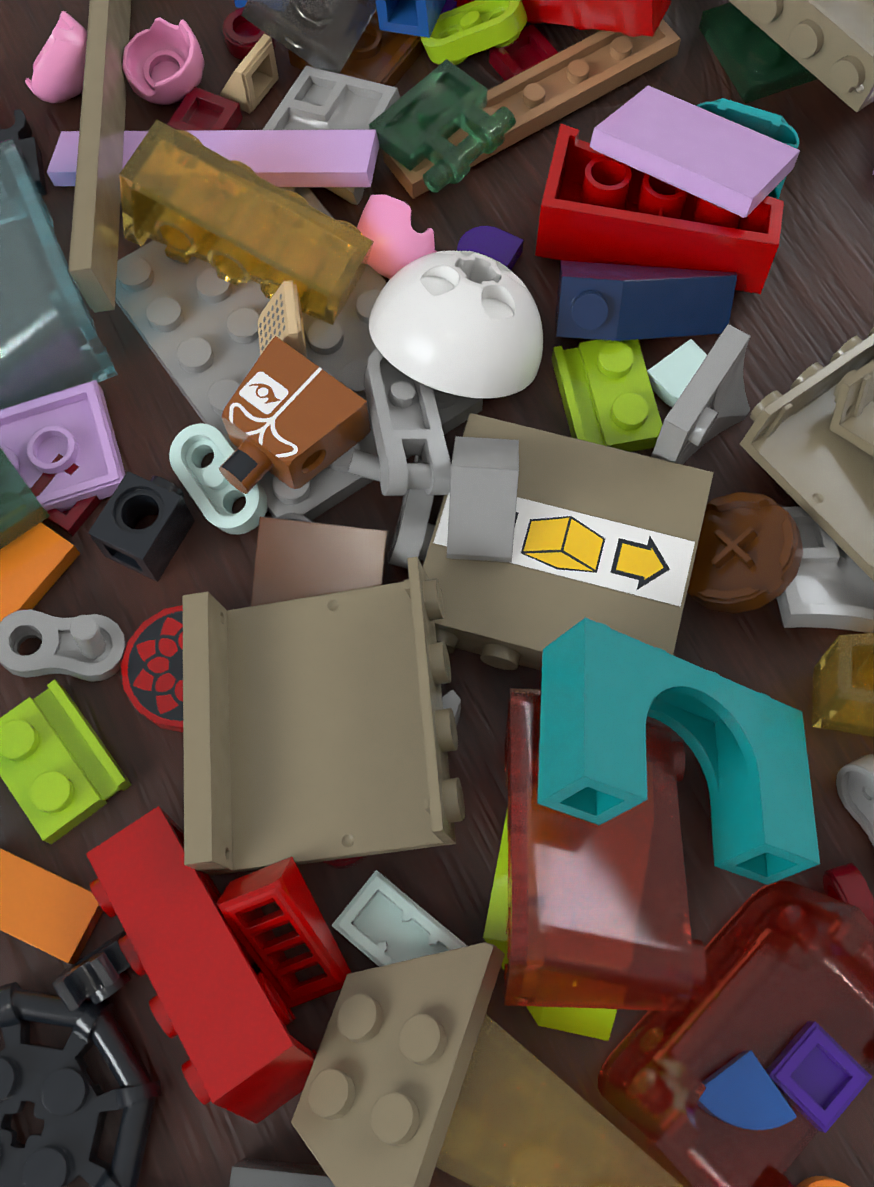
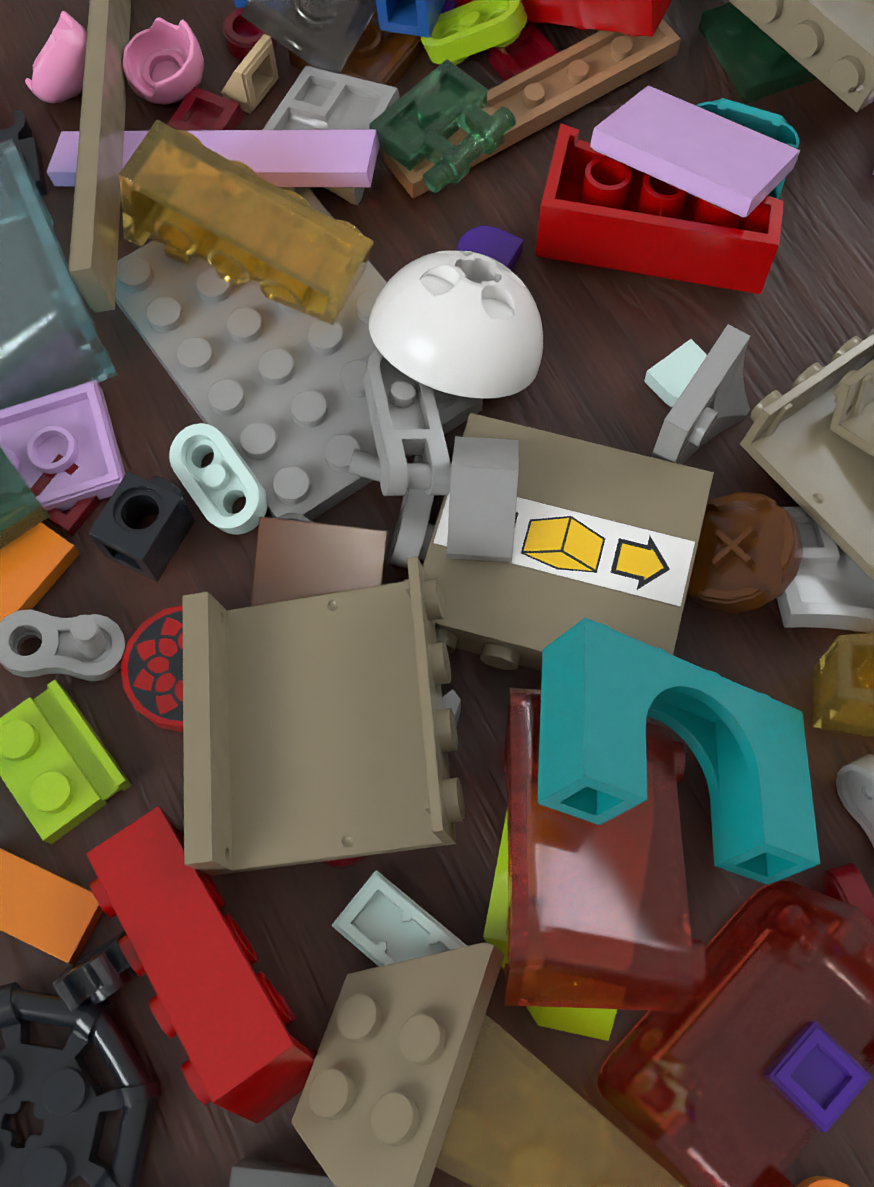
red slope [217,856,352,1008] -> none
dark orange torso [219,336,371,494] -> none
tan slope [258,280,307,358] -> none
bright pink hair [355,195,437,279] -> none
lime plate [552,339,662,452] -> none
dark blue slope [555,260,737,341] -> none
blue tile [688,1050,797,1130] -> none

